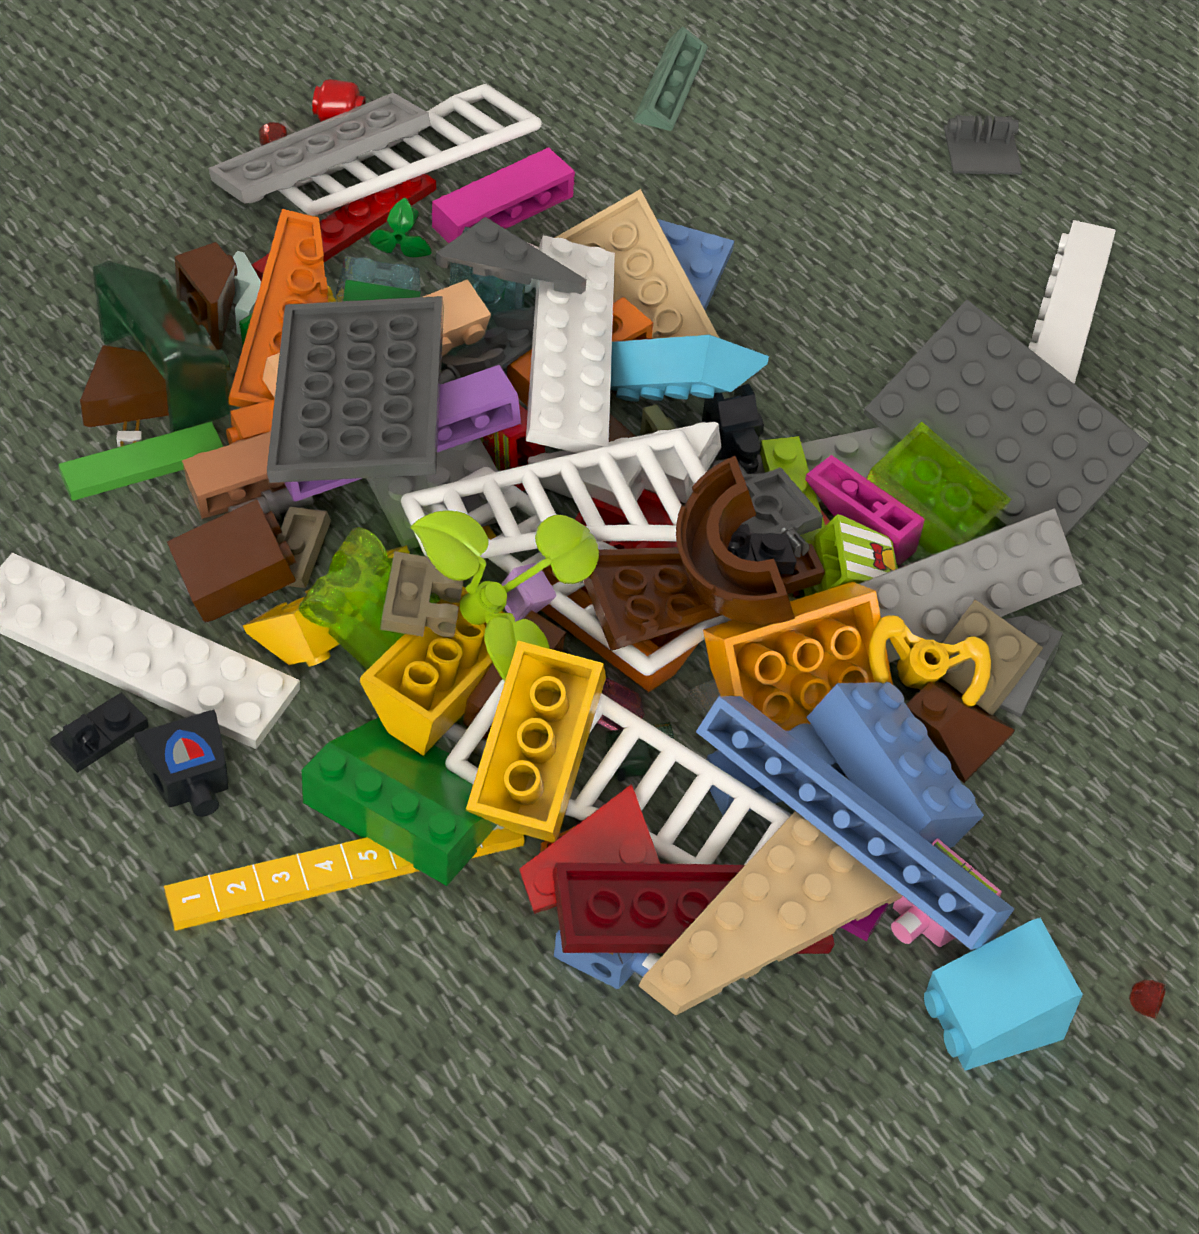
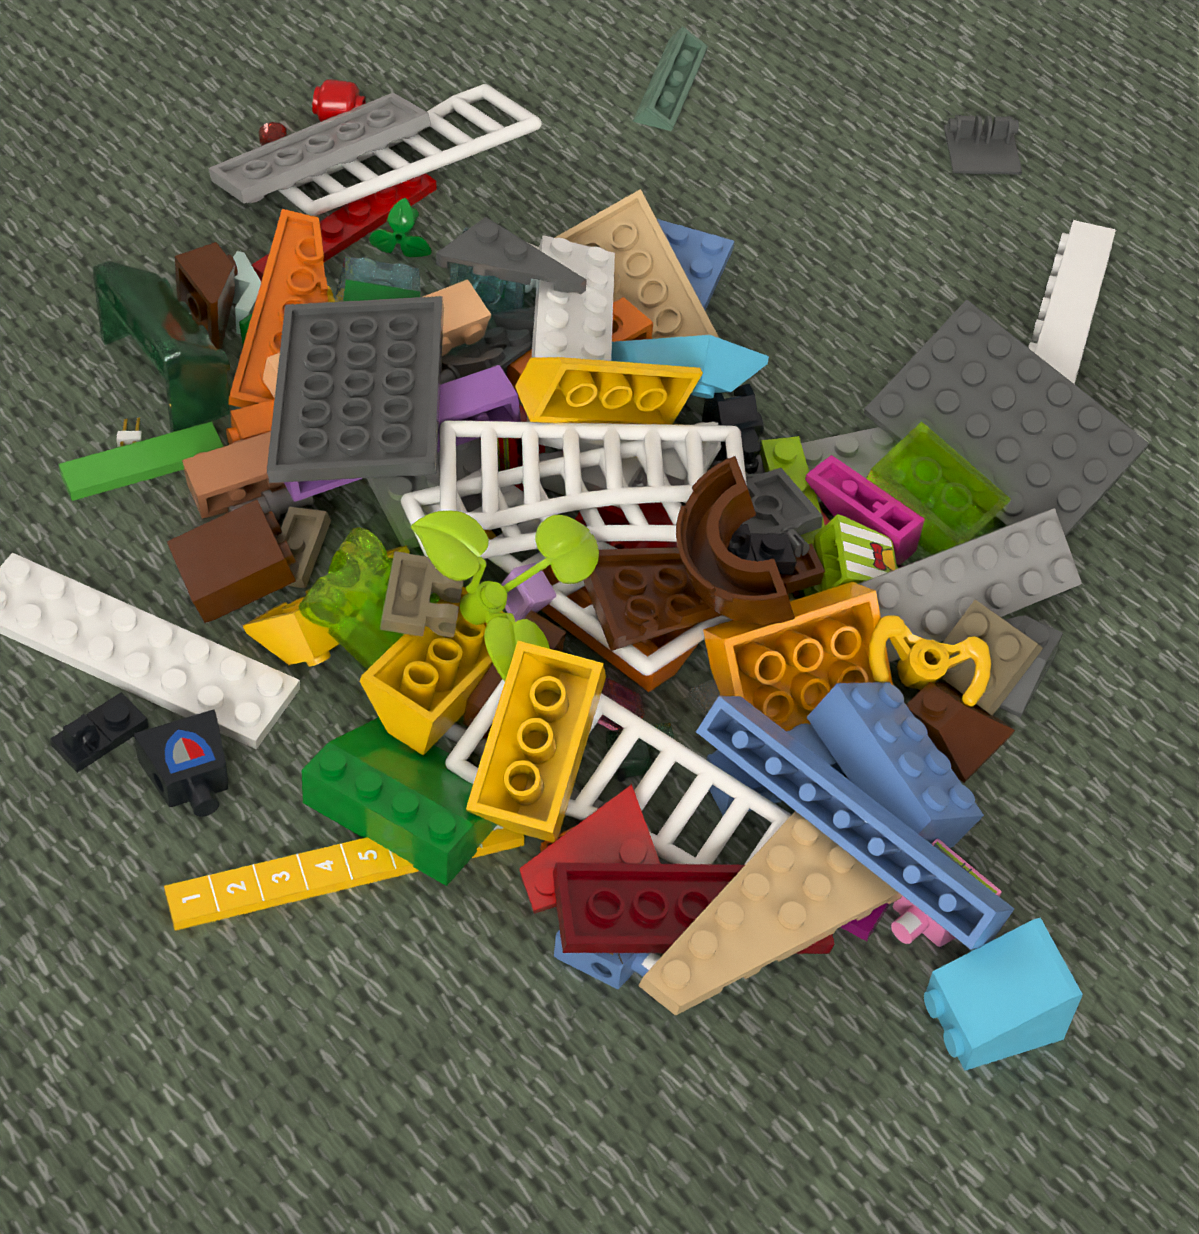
reddish brown slope [80,345,201,427] -> none
dark pink brick [432,147,575,243] -> none
clear red hinge [1129,979,1166,1019] -> none
none -> white bar [439,420,747,530]
none -> yellow slope [515,357,703,425]

